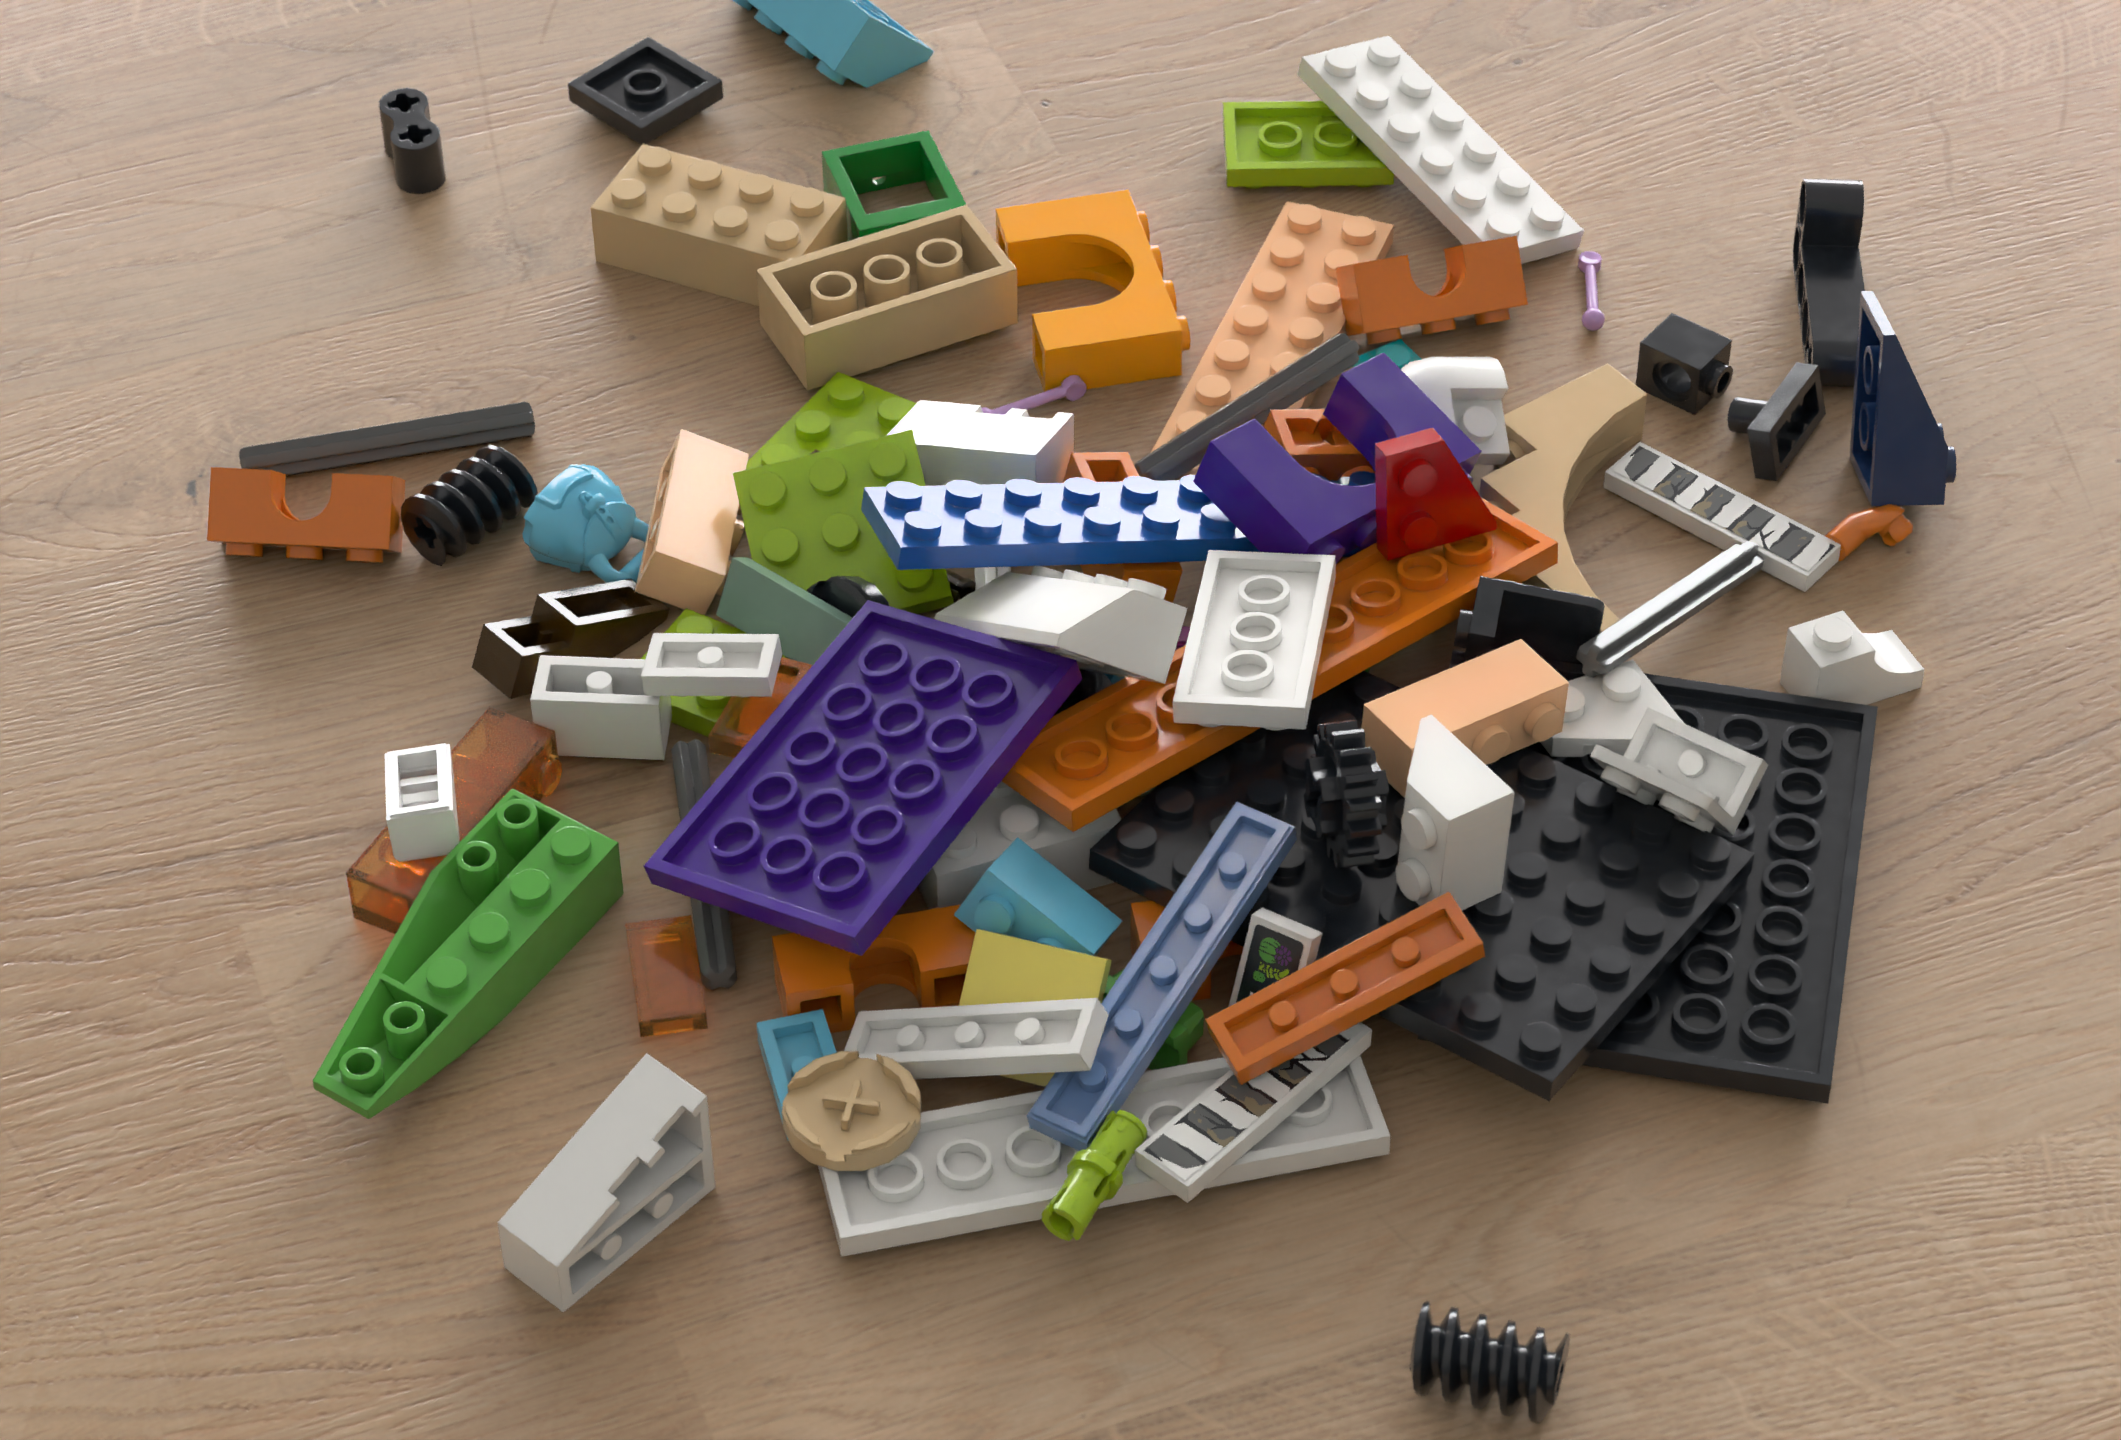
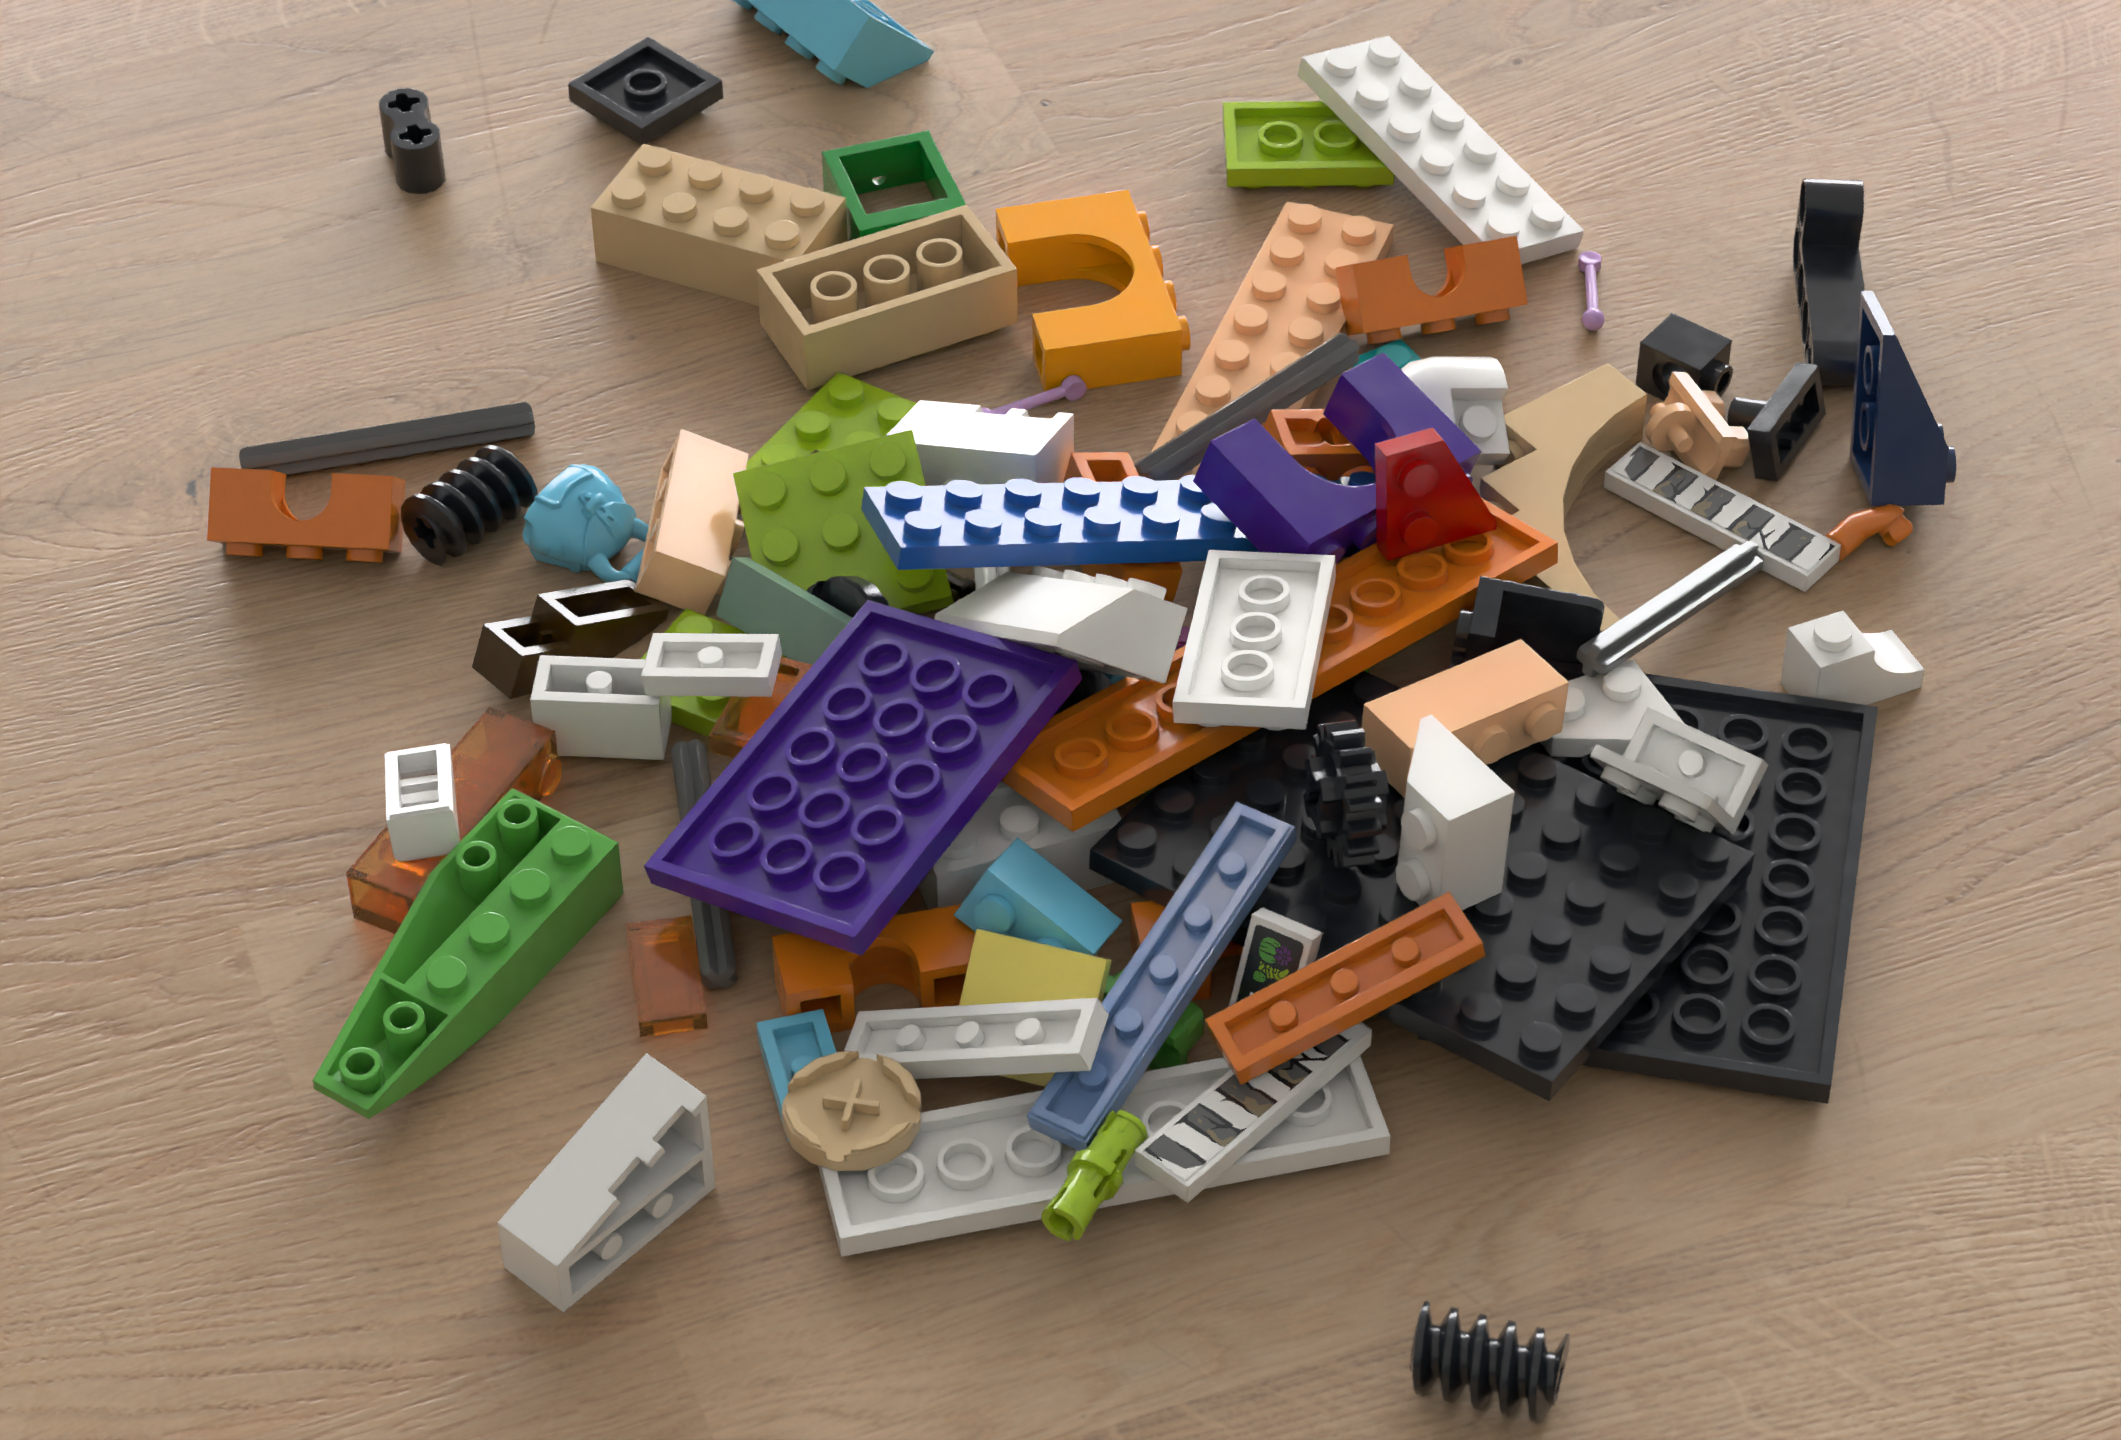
none -> light nougat hips [1645,372,1750,480]

